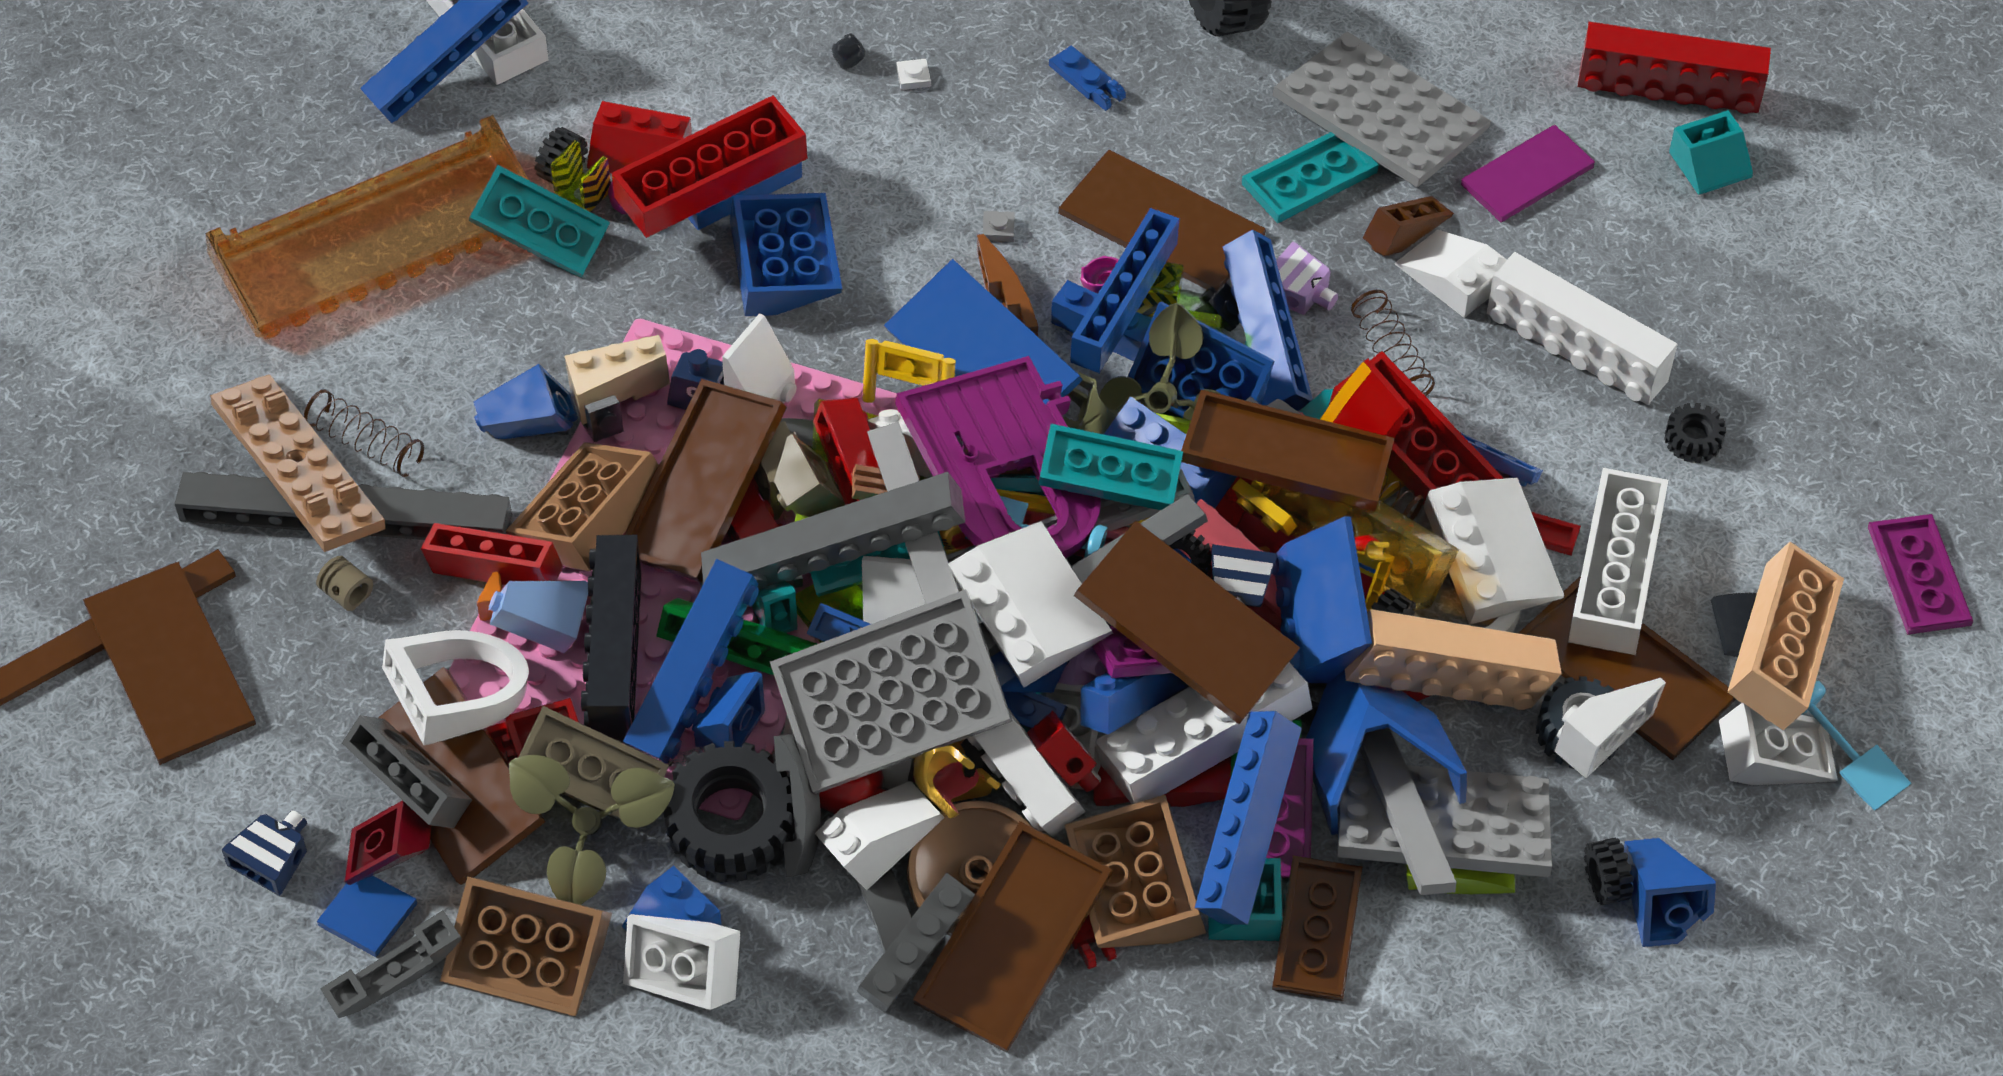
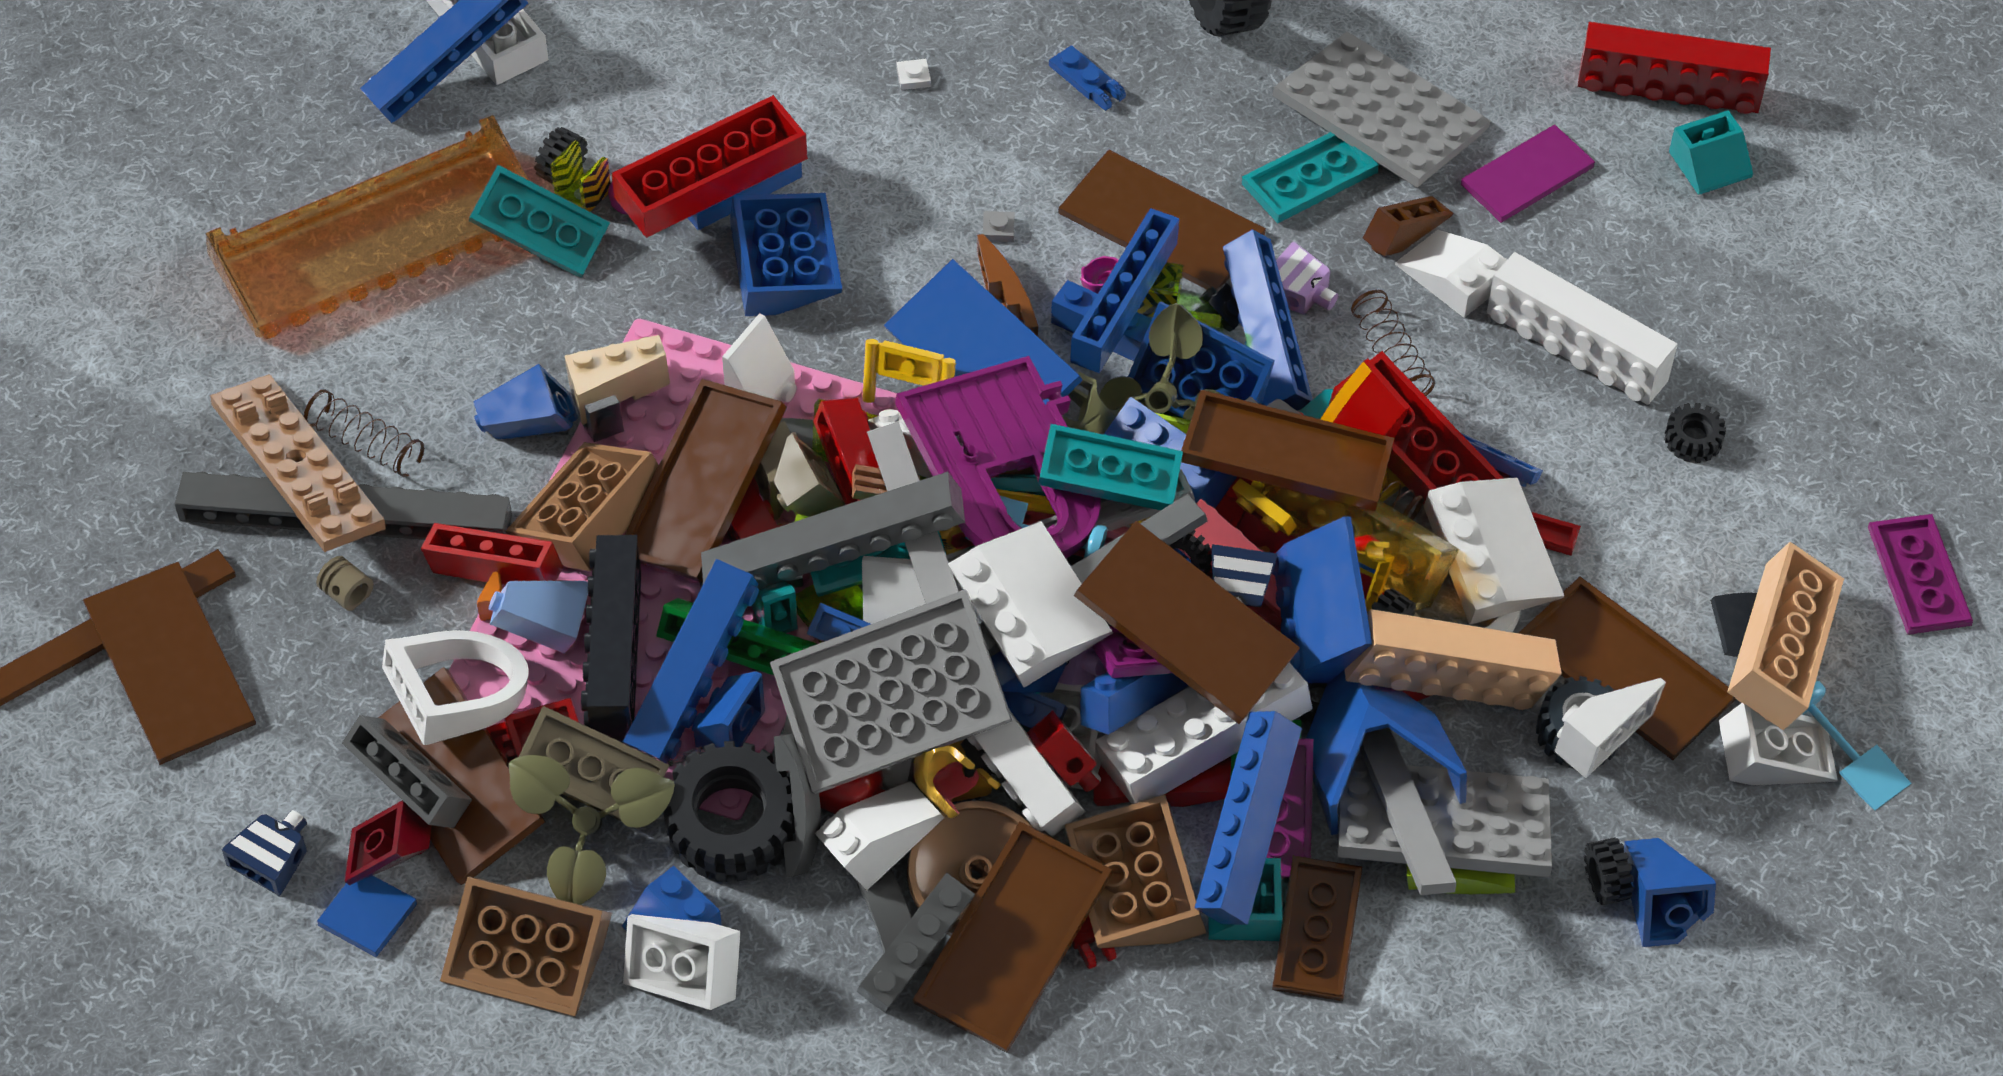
dark grey slope [320,910,462,1018] -> none
red slope [587,101,692,173] -> none
dark blue torso [667,349,724,410] -> none
black piece [832,33,865,69] -> none
white brick [1568,468,1669,655] -> none

